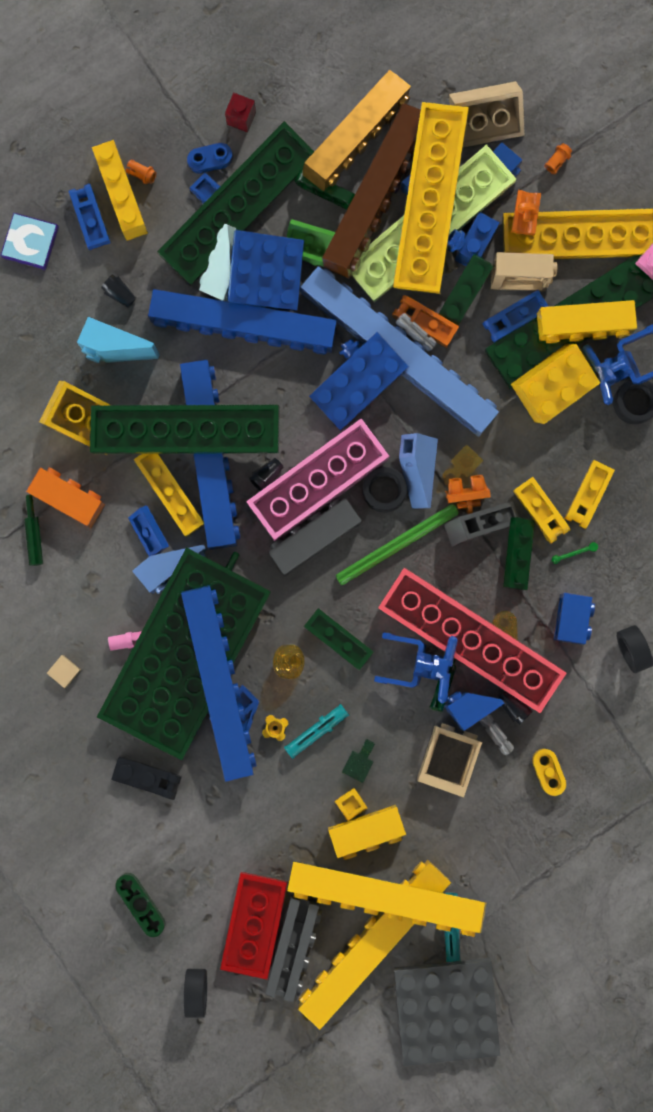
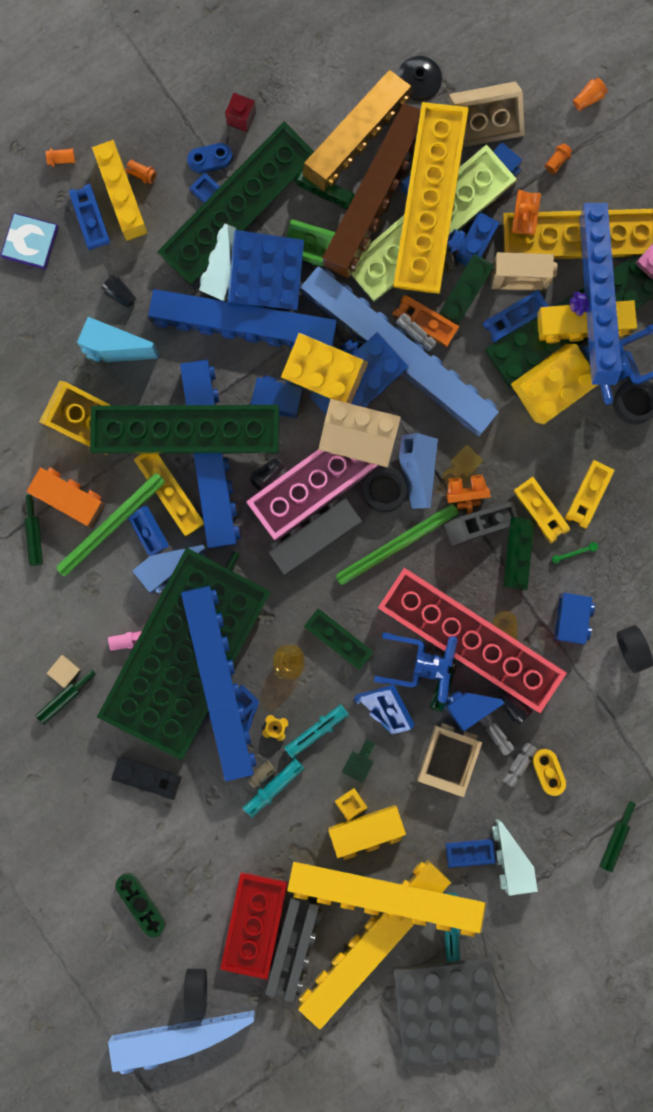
none -> dark green axle [35,670,96,725]
none -> orange pin [46,148,75,167]
none -> bright green axle [57,473,165,576]
none -> light blue slope [108,1010,255,1074]
none -> teal pin [242,758,305,819]
none -> dark tan pin [246,760,277,789]
none -> blue brick [251,376,303,419]
none -> yellow brick [281,333,368,404]
none -> tan slope [319,399,401,468]
none -> blue wing [353,685,415,734]
none -> black dish [397,56,442,100]
none -> blue plate [445,838,496,868]
none -> light aqua slope [492,819,538,896]
none -> light grey axle [503,743,537,787]
none -> dark purple plate [570,292,589,316]
none -> orange cone [572,77,608,111]
none -> blue brick [579,203,622,385]
none -> dark green axle [599,801,636,872]

